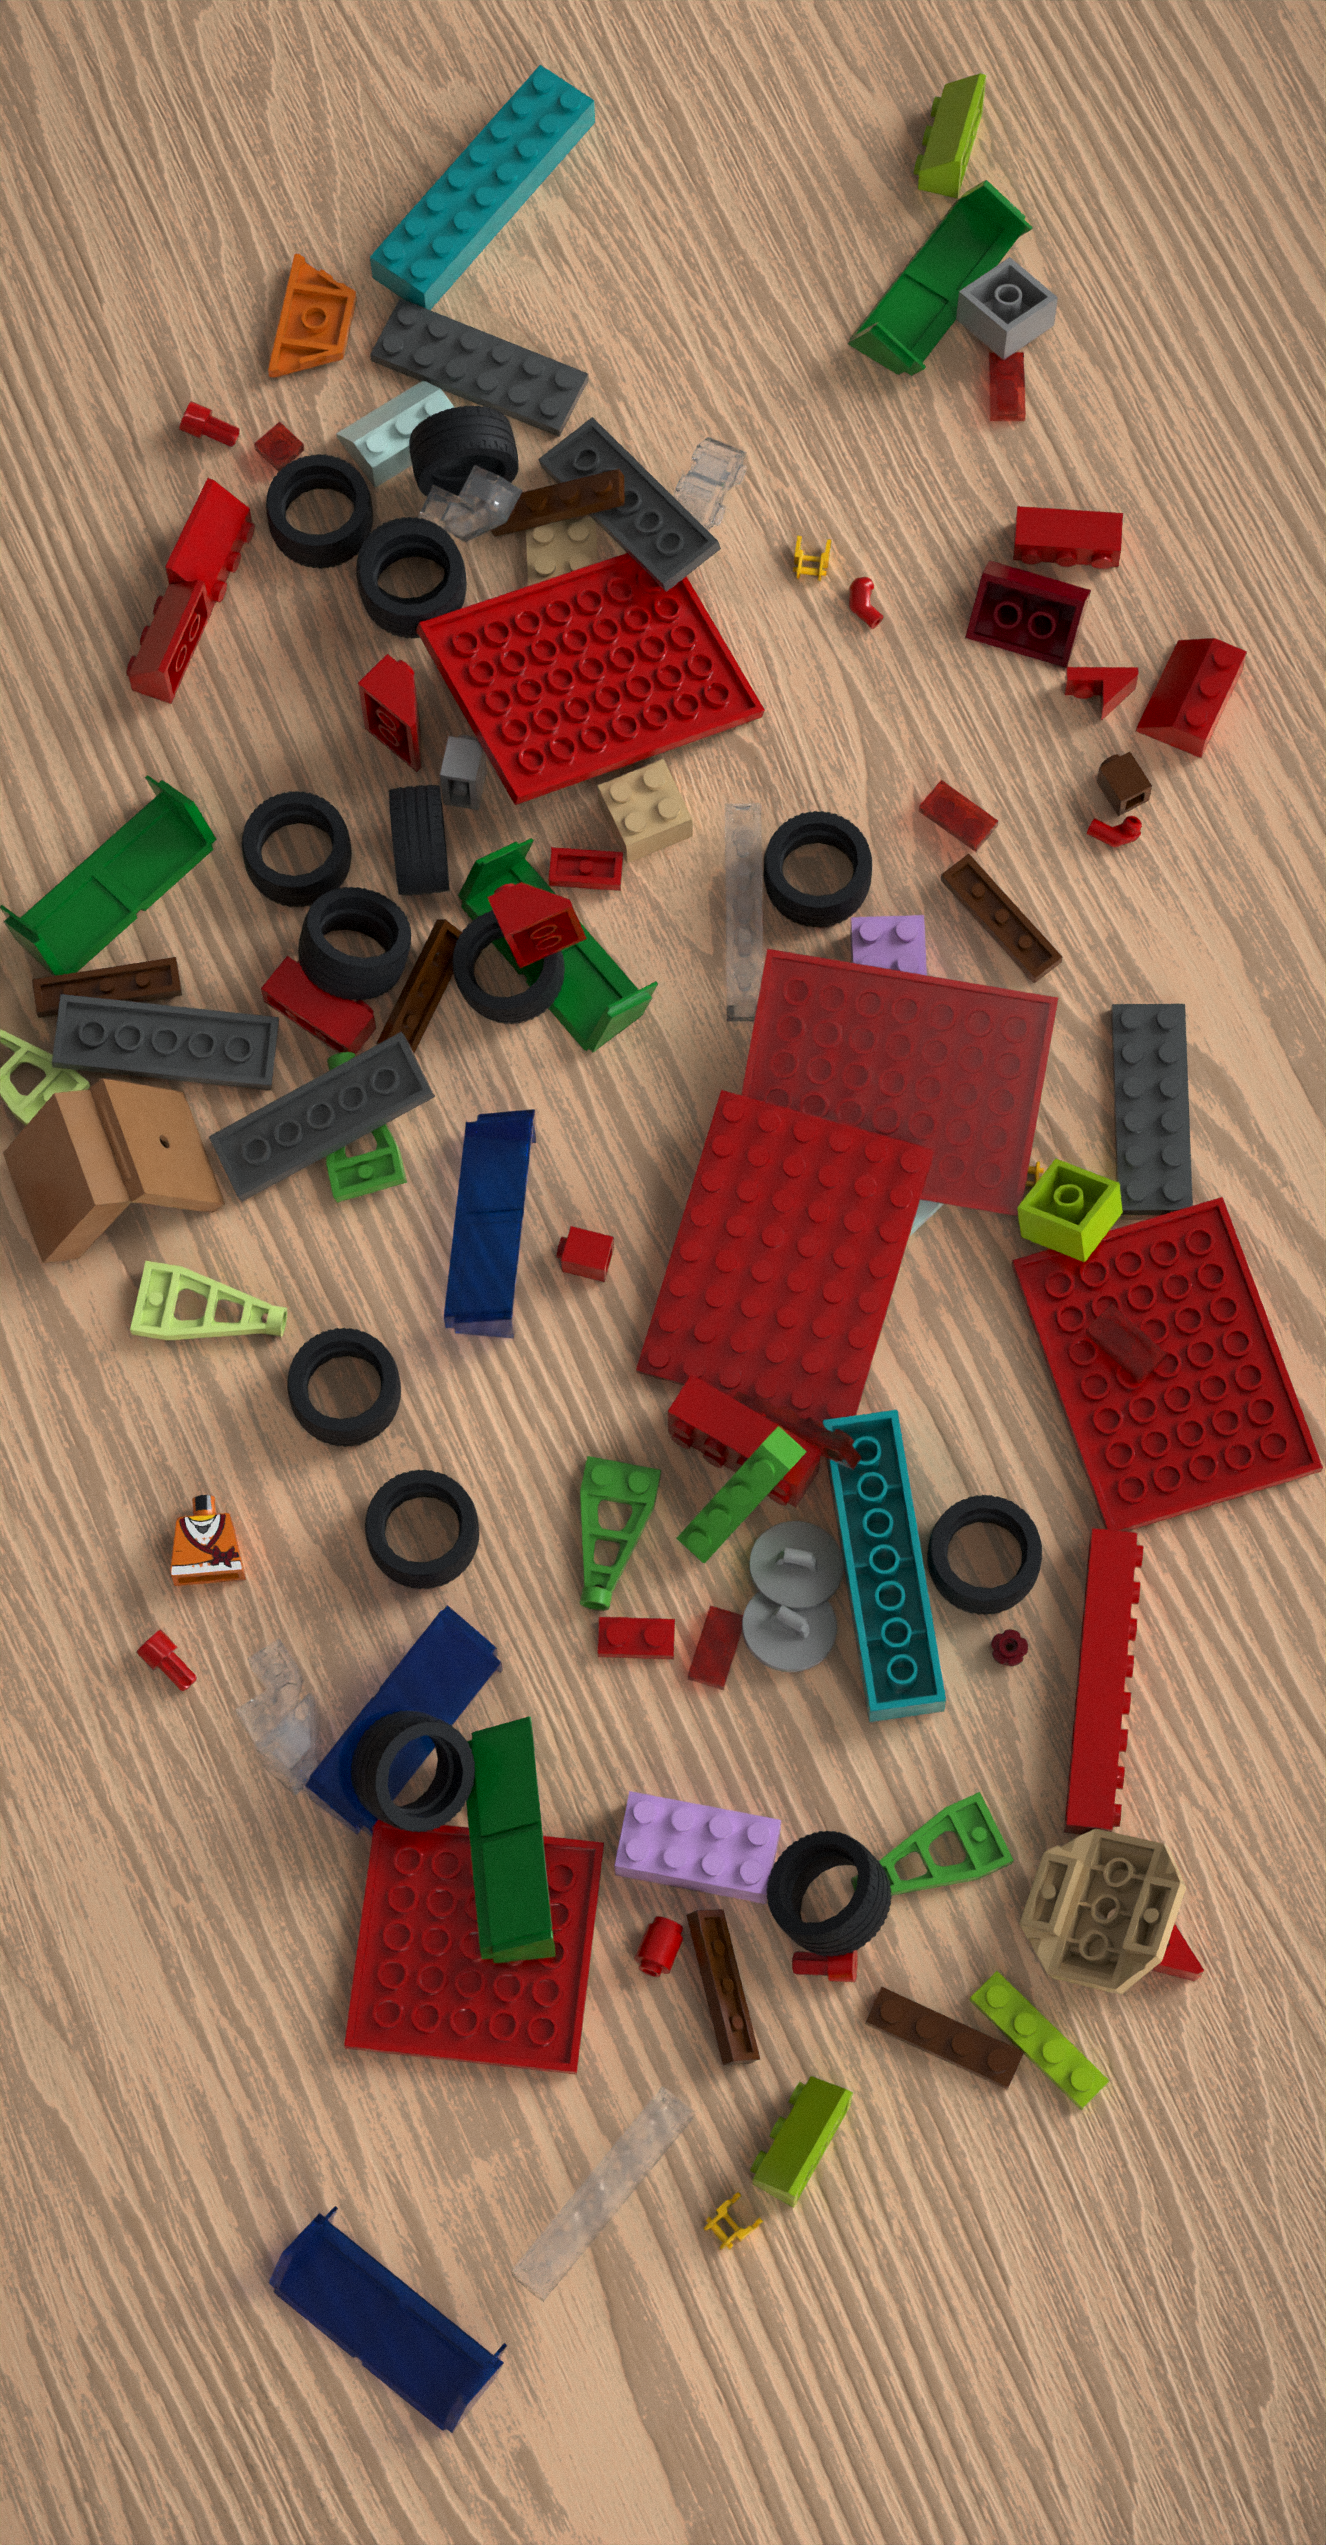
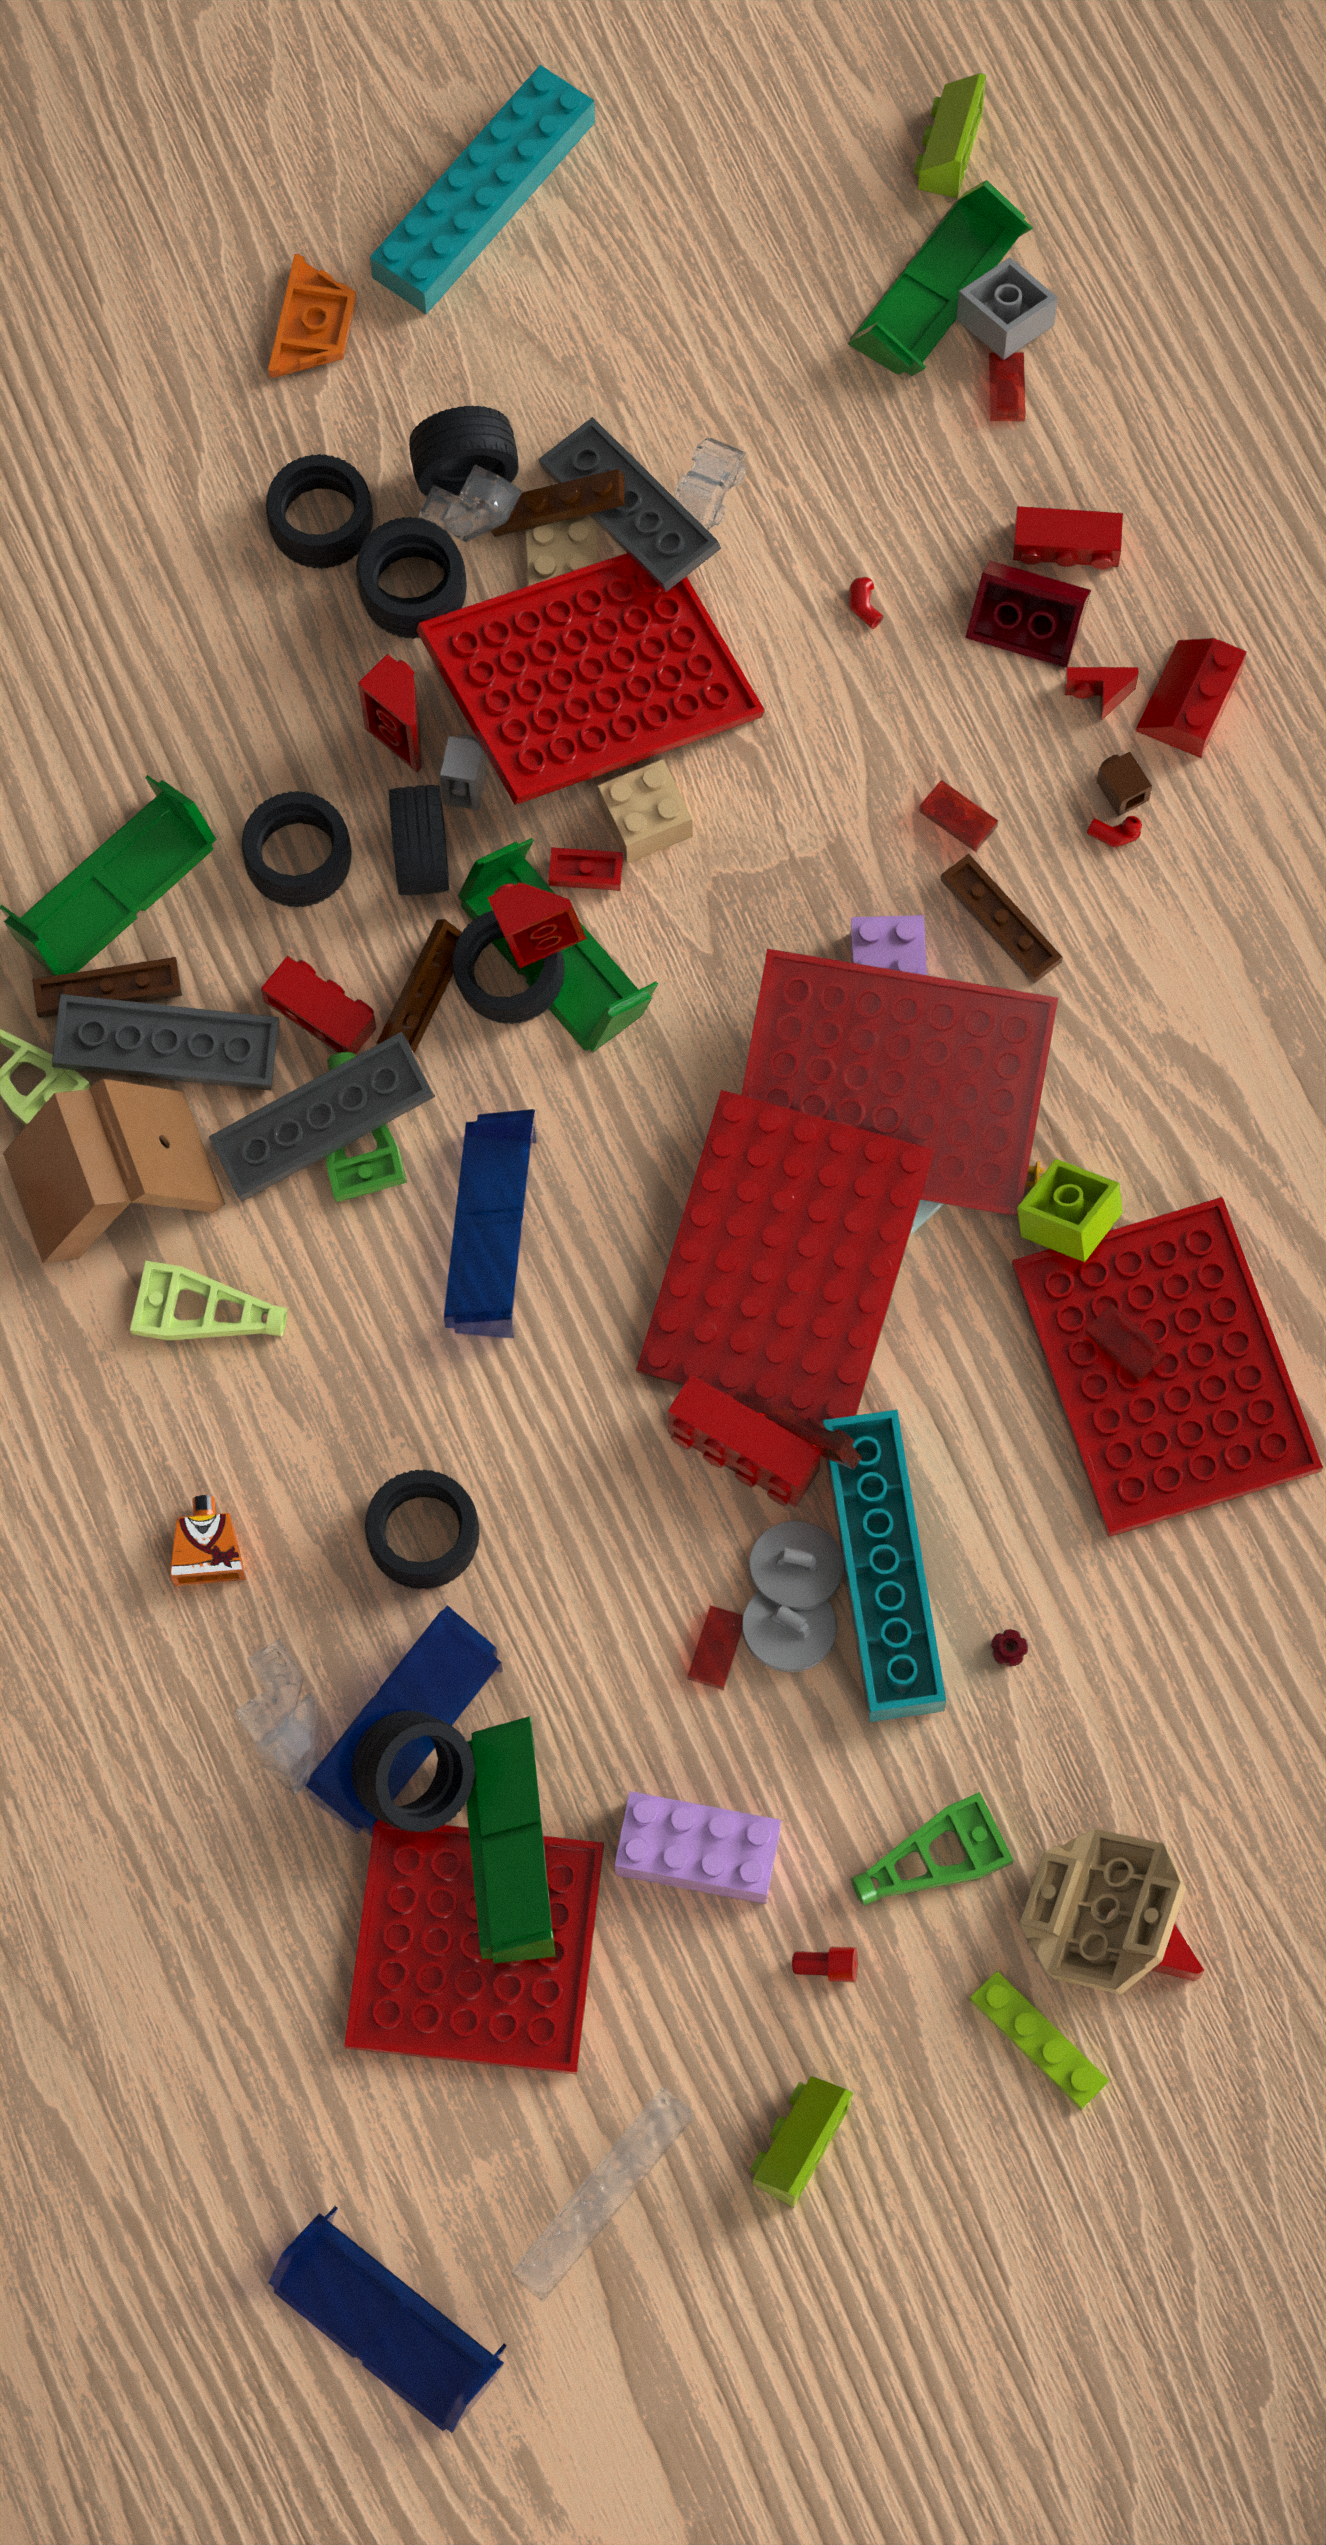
red slope [126,580,211,704] -> none
red piece [136,1629,197,1691] -> none
red slope [165,478,255,612] -> none
red piece [179,401,240,447] -> none
clear red plate [254,422,304,472] -> none
black tyre [287,1328,401,1447] -> none
black tyre [298,887,411,1001] -> none
light aqua slope [336,380,455,488] -> none
dark grey plate [370,298,589,437] -> none
red brick [556,1226,614,1282] -> none
bright green plate [580,1456,661,1611] -> none
red plate [598,1617,675,1660] -> none
red brick [634,1916,684,1977] -> none
bright green brick [676,1426,807,1564] -> none
reddish brown plate [686,1909,760,2066] -> none
yellow piece [703,2192,764,2250] -> none
clear brick [725,803,763,1022] -> none
black tyre [764,811,872,927] -> none
black tyre [767,1831,892,1957] -> none
yellow piece [793,535,832,582] -> none
reddish brown plate [865,1987,1024,2090] -> none
black tyre [927,1495,1042,1615] -> none
red brick [1064,1528,1144,1835] -> none
dark grey plate [1111,1004,1193,1215] -> none

